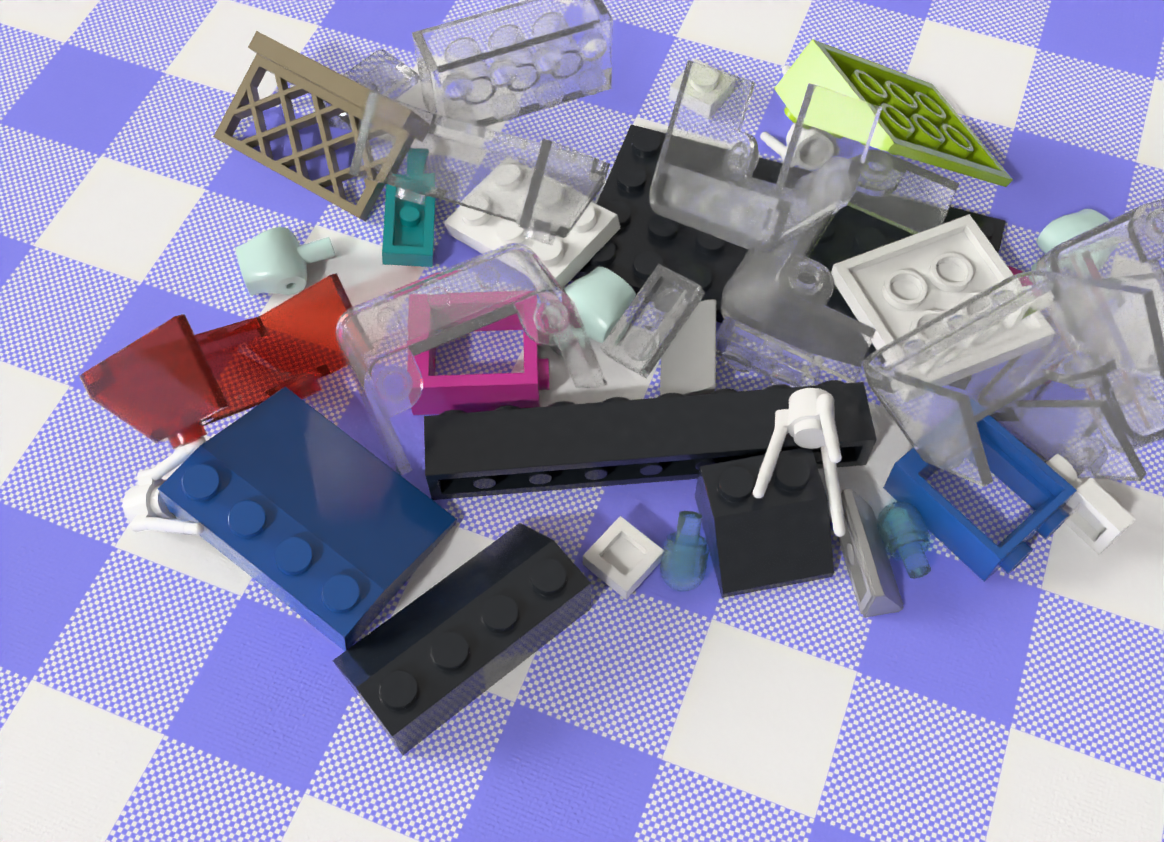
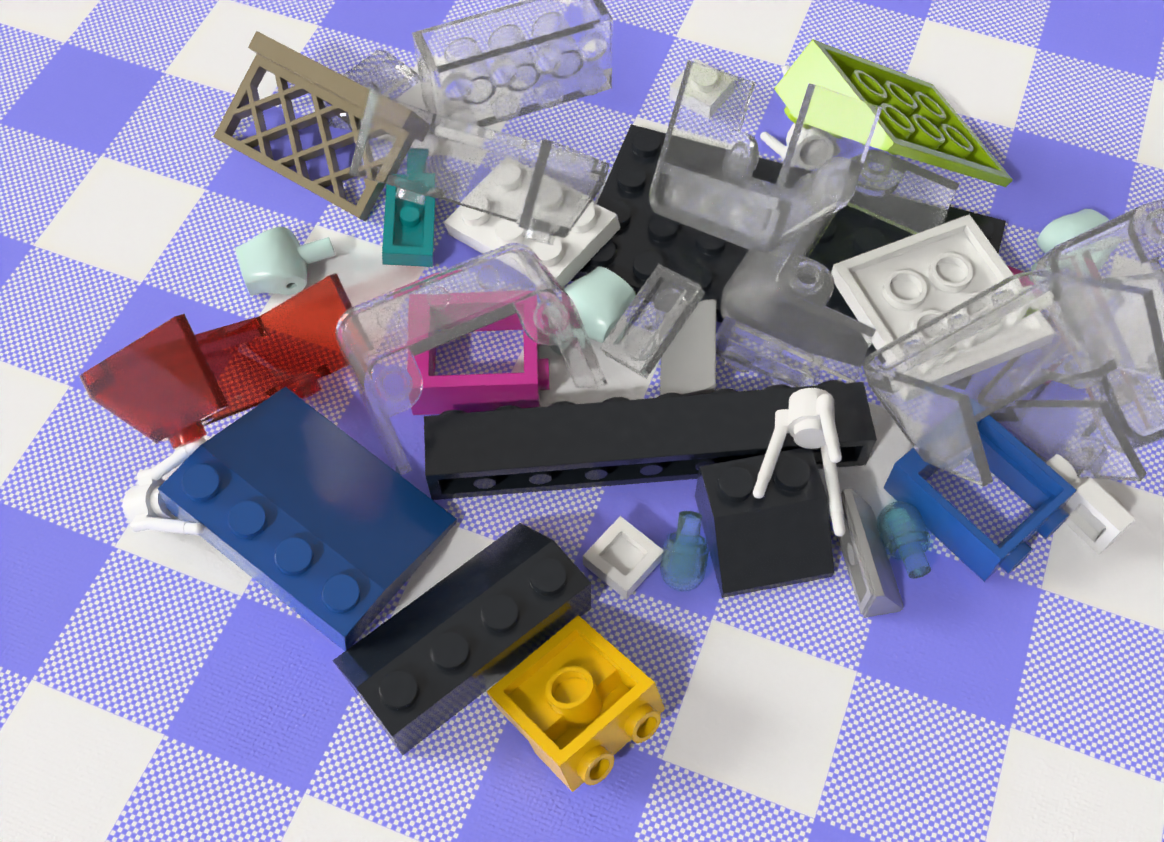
none -> yellow plate [486,615,665,792]

